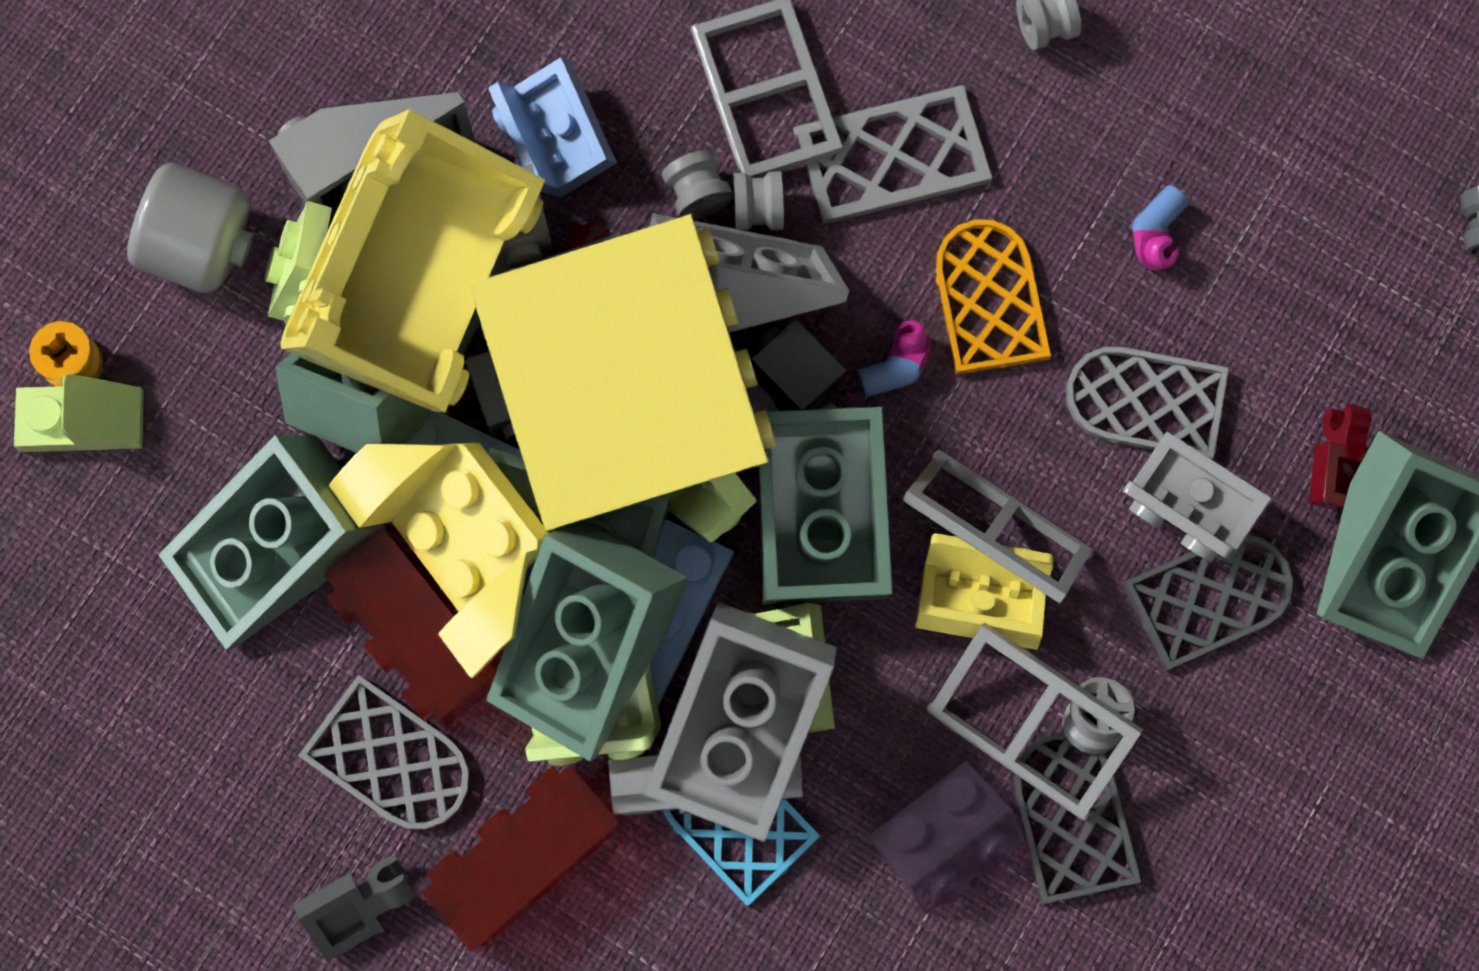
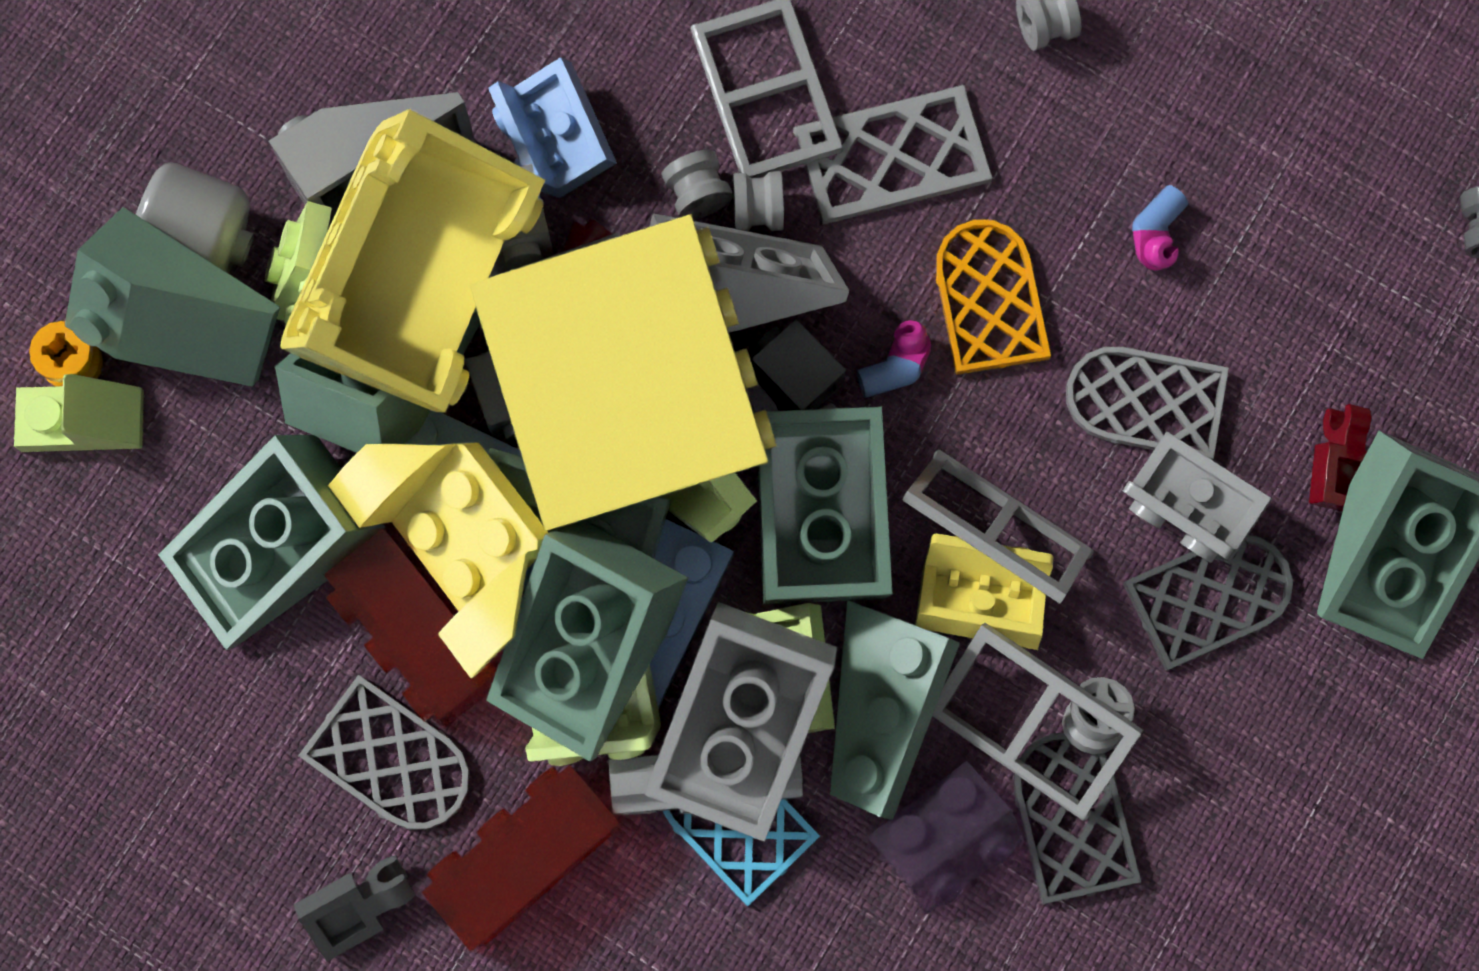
none -> sand green slope [65,207,280,386]
none -> sand green wing [830,600,960,820]

